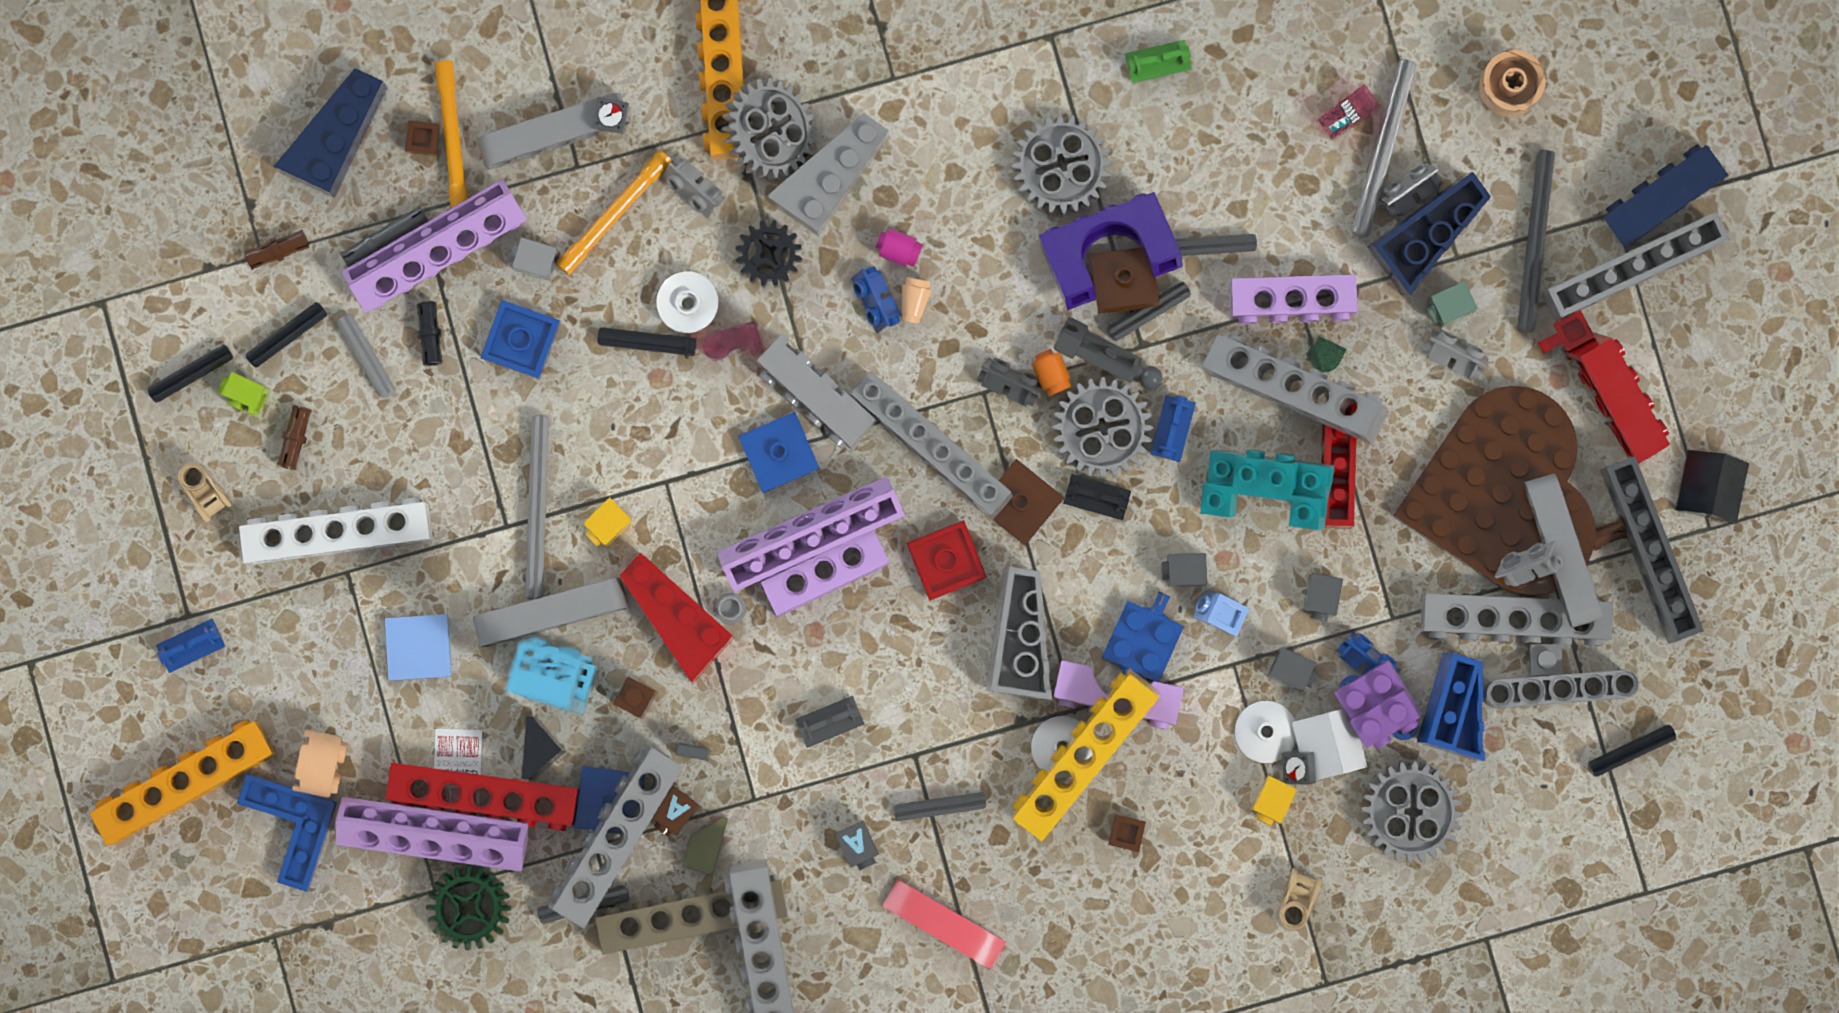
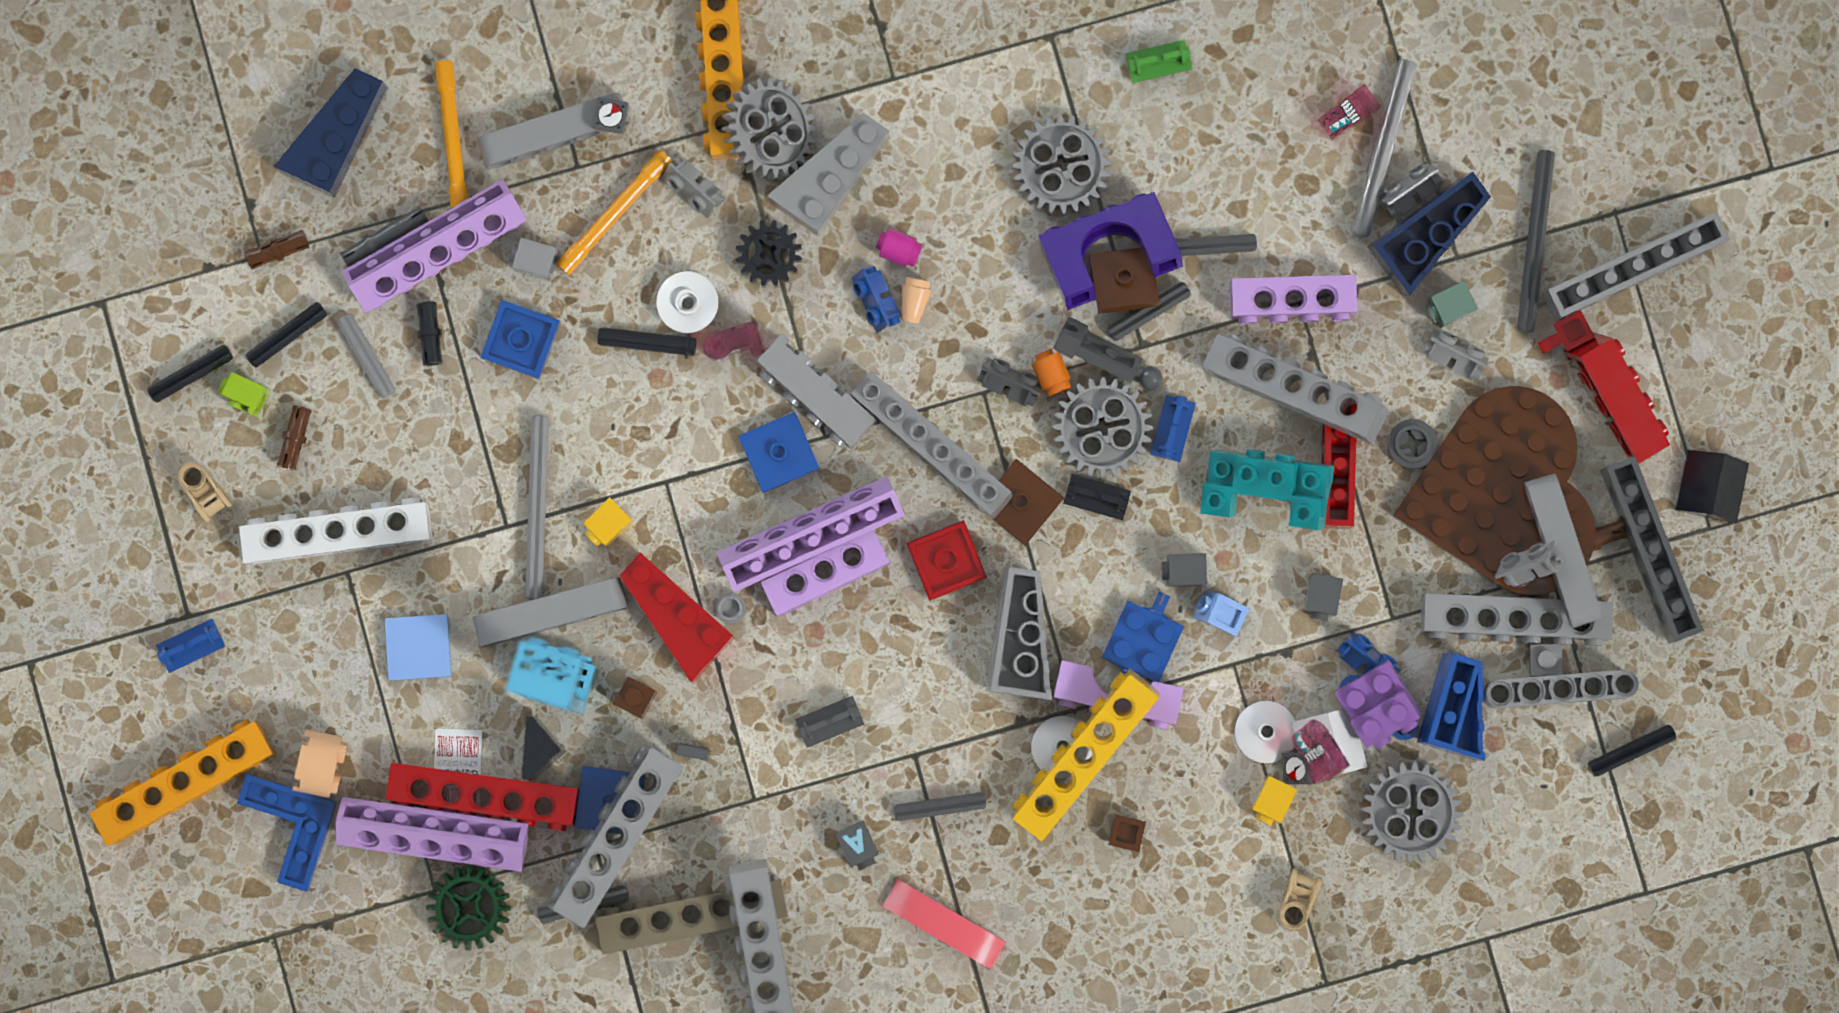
reddish brown plate [405,120,440,156] -> none
reddish brown brick [652,786,700,837] -> none
olive tile [683,817,728,874] -> none
dark grey brick [1267,647,1318,692] -> none
clear green tile [1310,336,1347,373] -> none
light nougat brick [1479,49,1546,117] -> none
dark blue wedge [1603,144,1729,248] -> none
none -> clear pink leg [1292,719,1350,785]
none -> dark grey gear [1388,419,1438,469]

